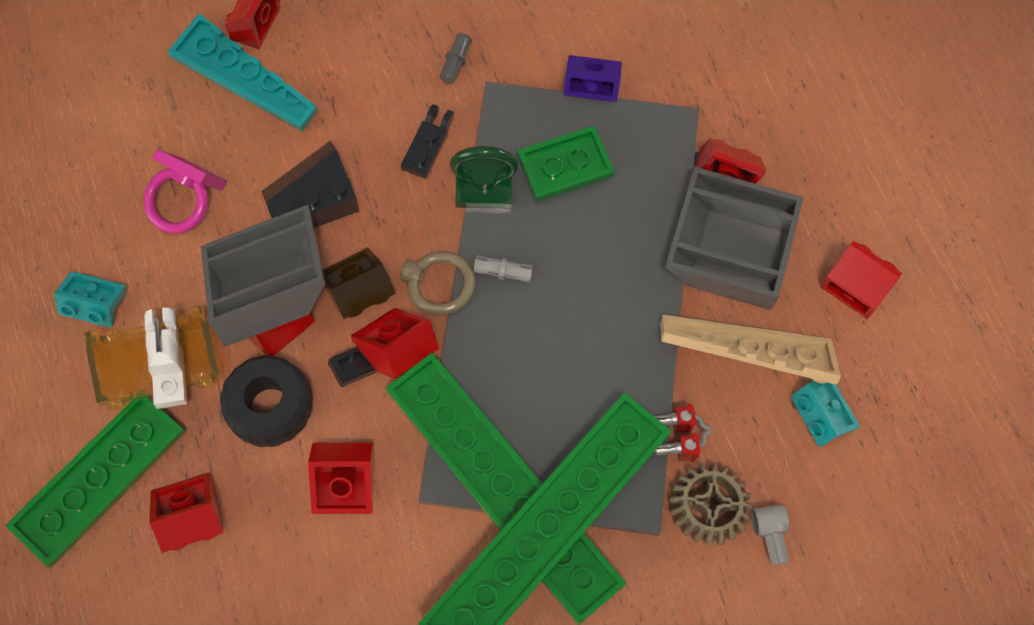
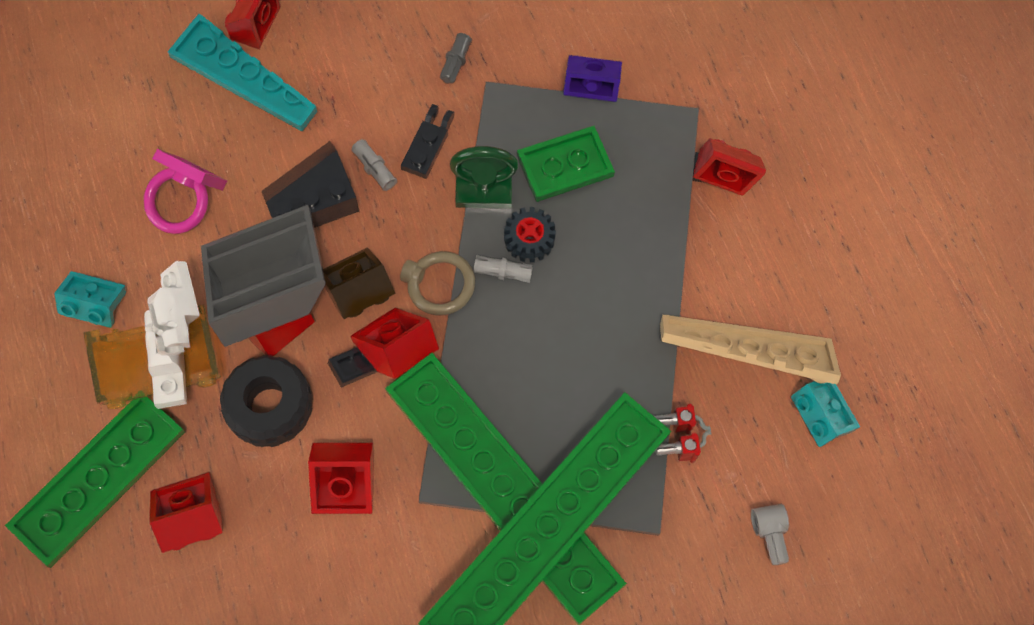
dark grey slope [665,166,803,310] -> none
dark tan gear [670,463,753,546] -> none
red slope [820,240,903,319] -> none
none -> white plate [147,261,200,356]
none -> light grey pin [351,139,397,191]
none -> black wheel [504,207,556,263]

